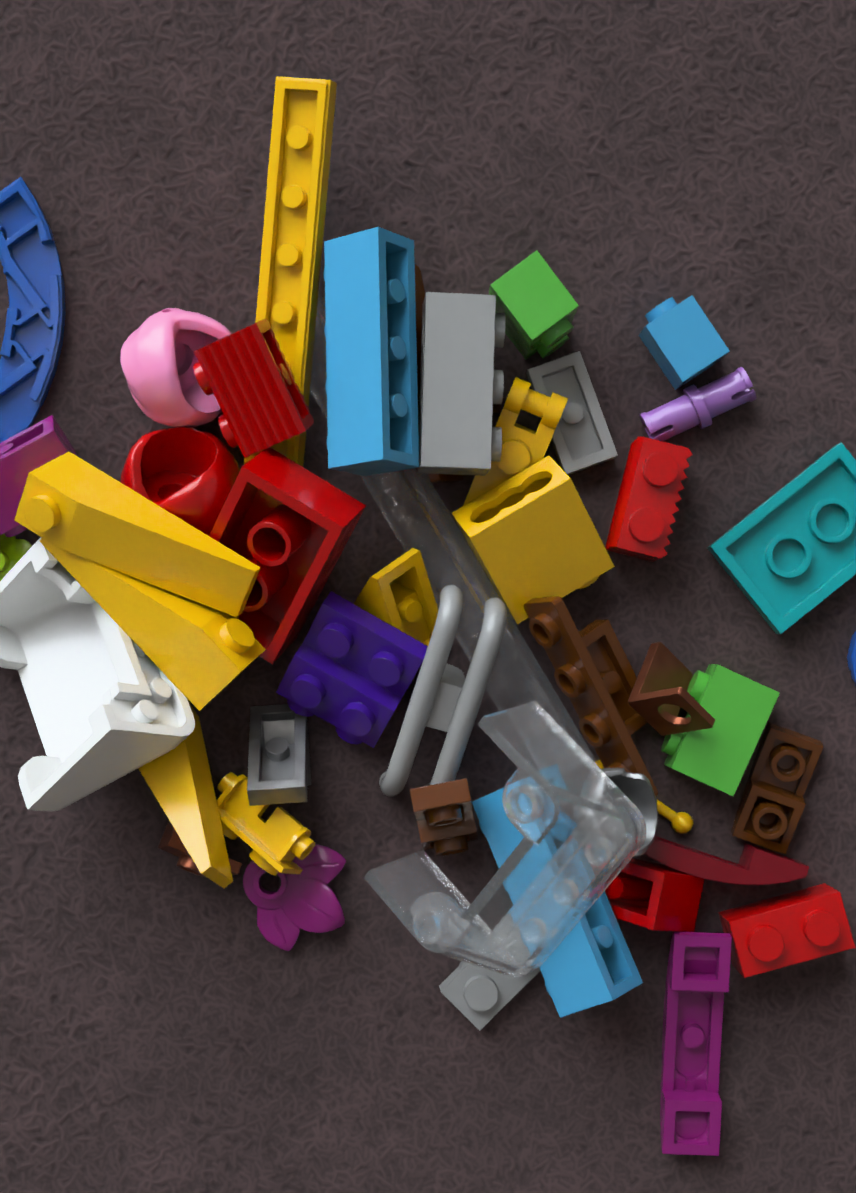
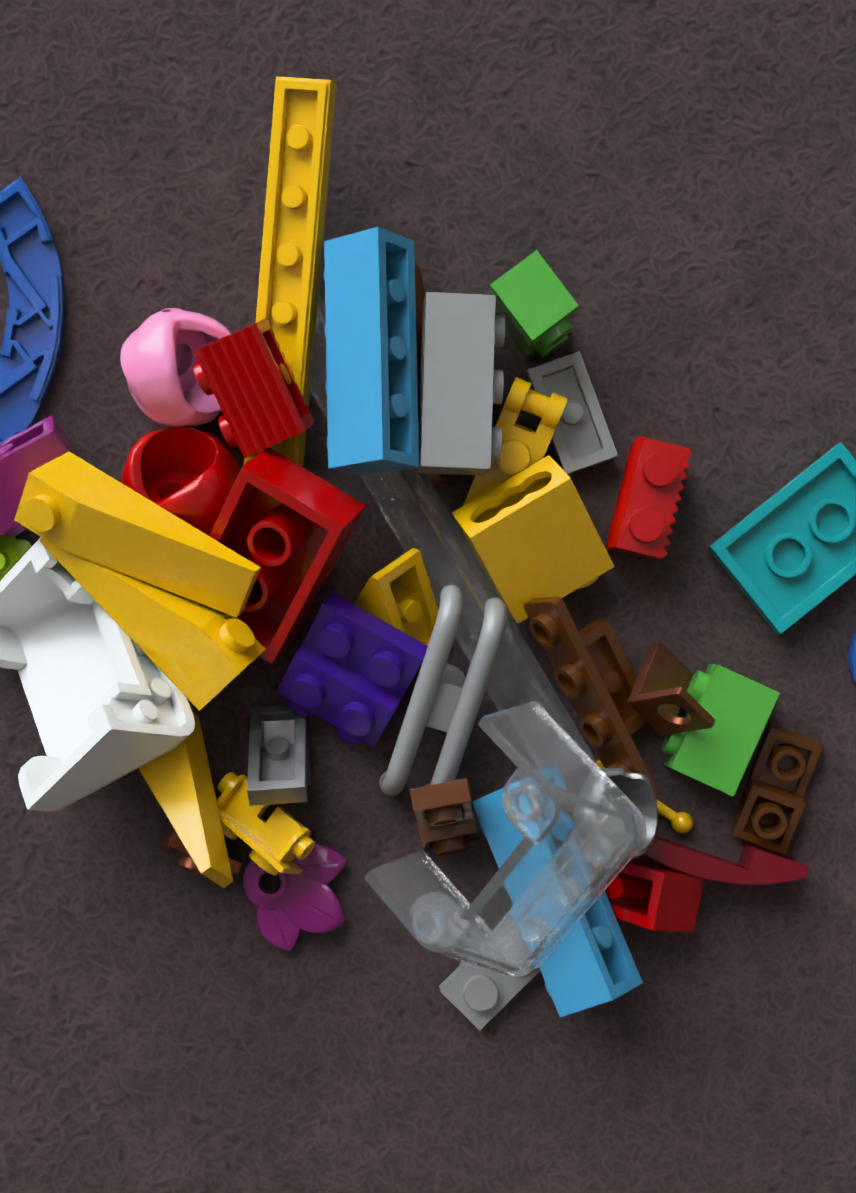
dark azure brick [639,295,730,390] -> none
medium lavender pin [639,367,756,441] -> none
magenta slope [660,931,732,1156] -> none
red brick [718,883,855,978] -> none

